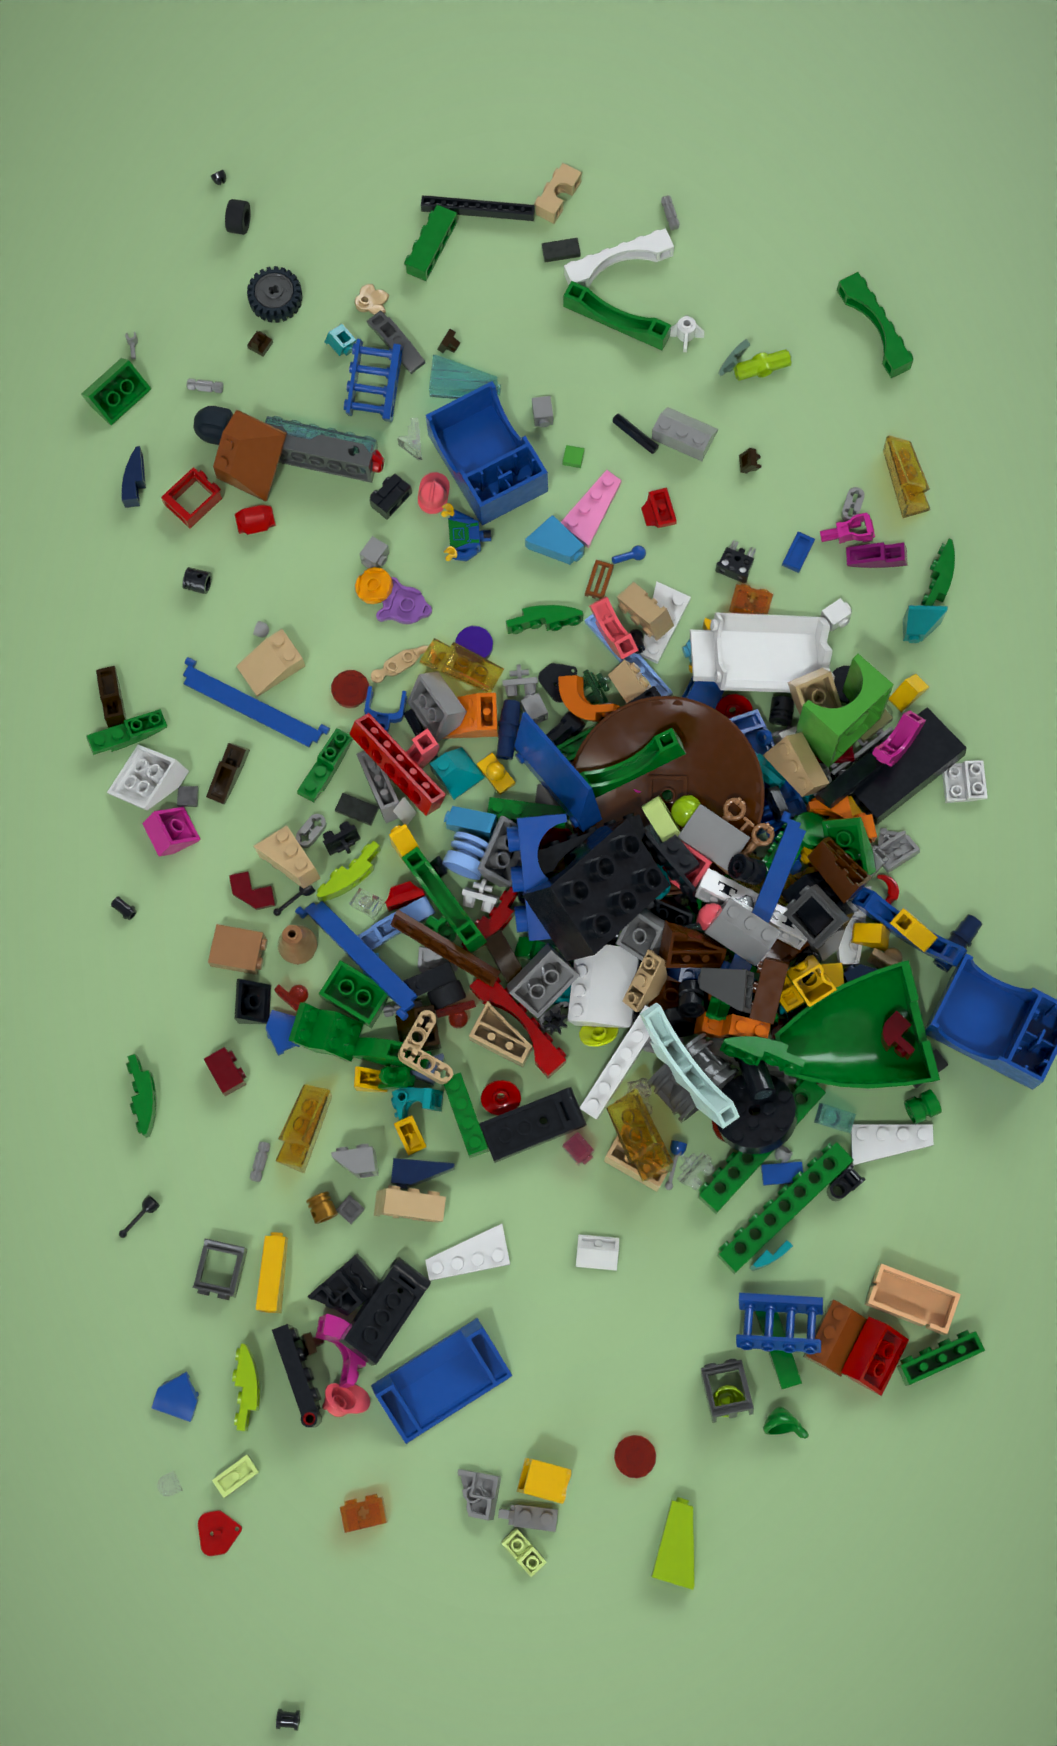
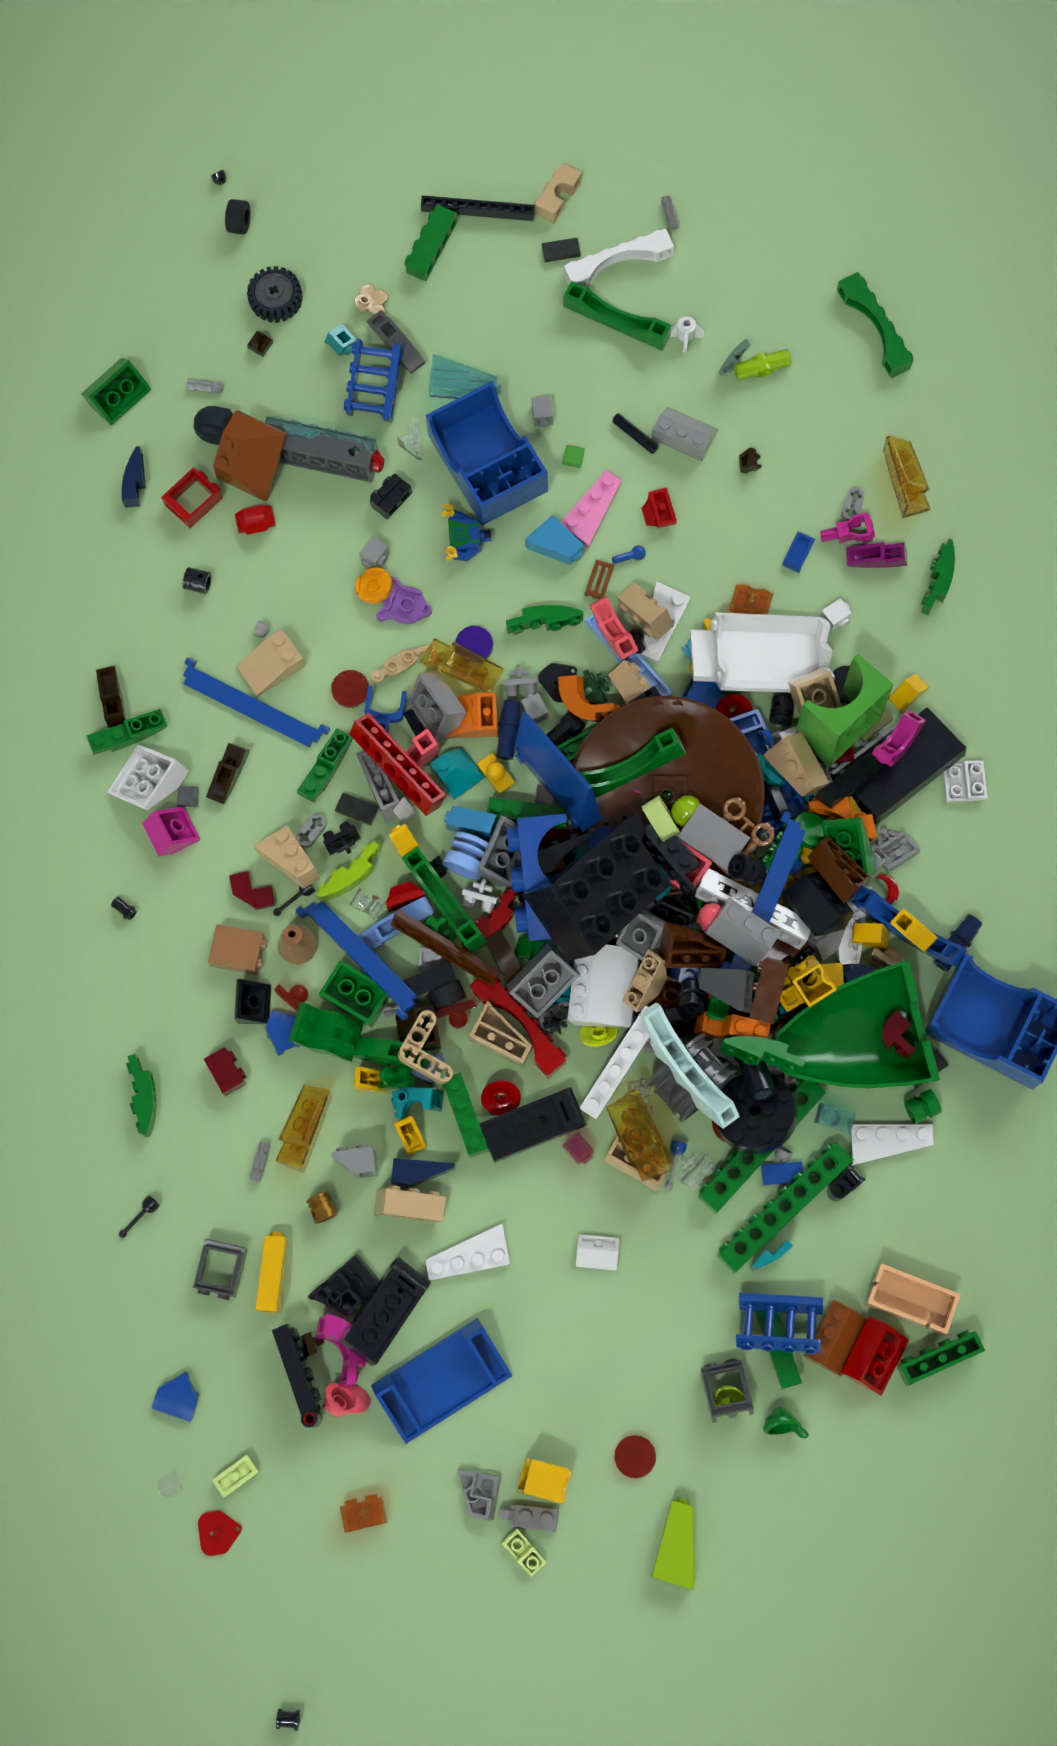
light grey hand [125,332,138,359] -> none
lime slope [232,1344,260,1431] -> none
flat silver tile [336,1195,365,1224] -> none
coral piece [418,472,450,514] -> none
dark brown tile [437,329,460,353] -> none
black piece [715,540,756,583] -> none
dark grey window [783,884,850,950] -> none
teal slope [903,605,948,644] -> none

